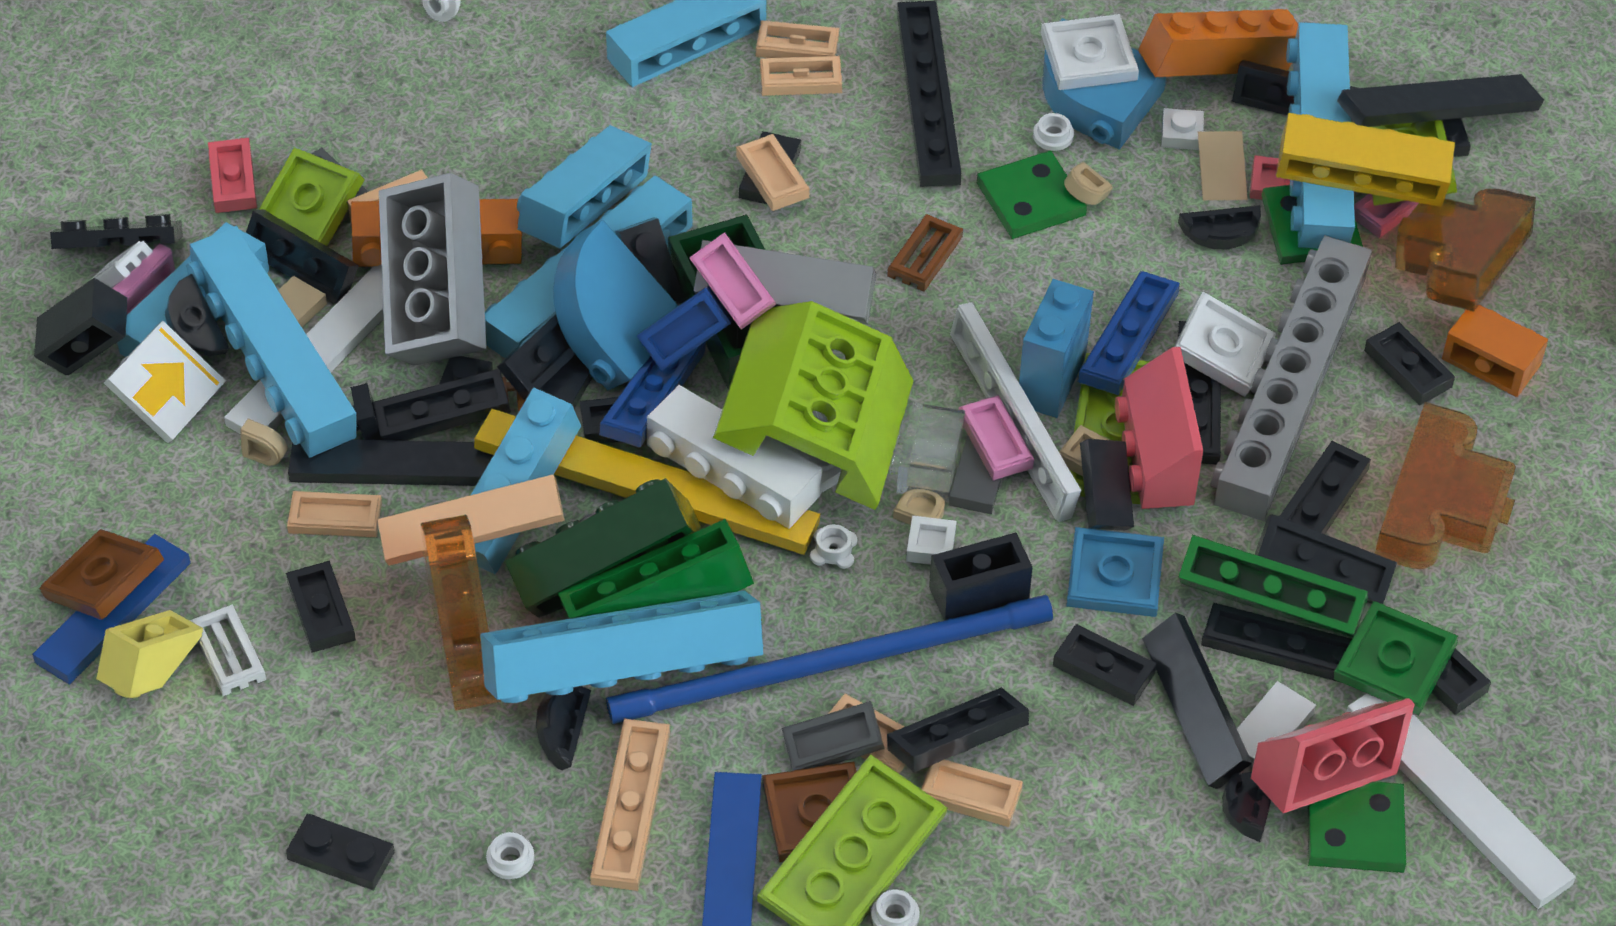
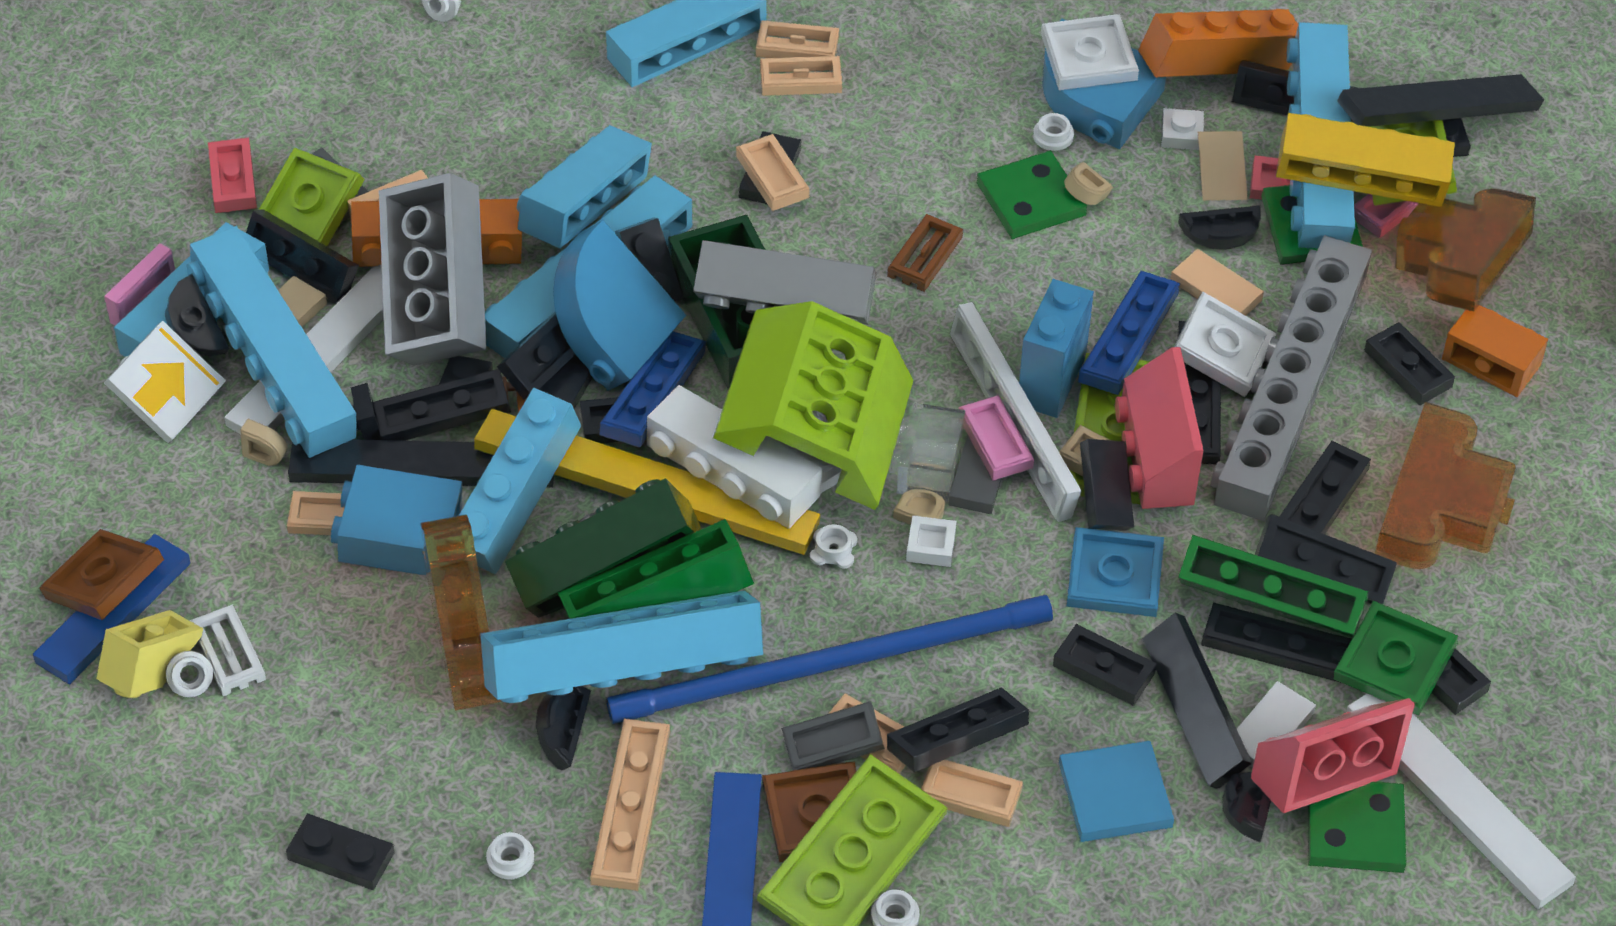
black brick [34,277,128,375] -> none
black wing [50,214,183,249] -> none
white tile [92,241,153,288] -> none
black plate [286,560,356,653] -> none
light nougat tile [377,474,565,566] -> none
blue tile [637,285,734,371] -> none
bright pink tile [690,232,776,330] -> none
black plate [897,0,962,187] -> none
black brick [929,532,1033,620] -> none
none -> white plate [166,651,213,697]
none -> dark azure brick [331,465,462,577]
none -> dark azure tile [1059,741,1174,842]
none -> light nougat tile [1170,249,1264,316]

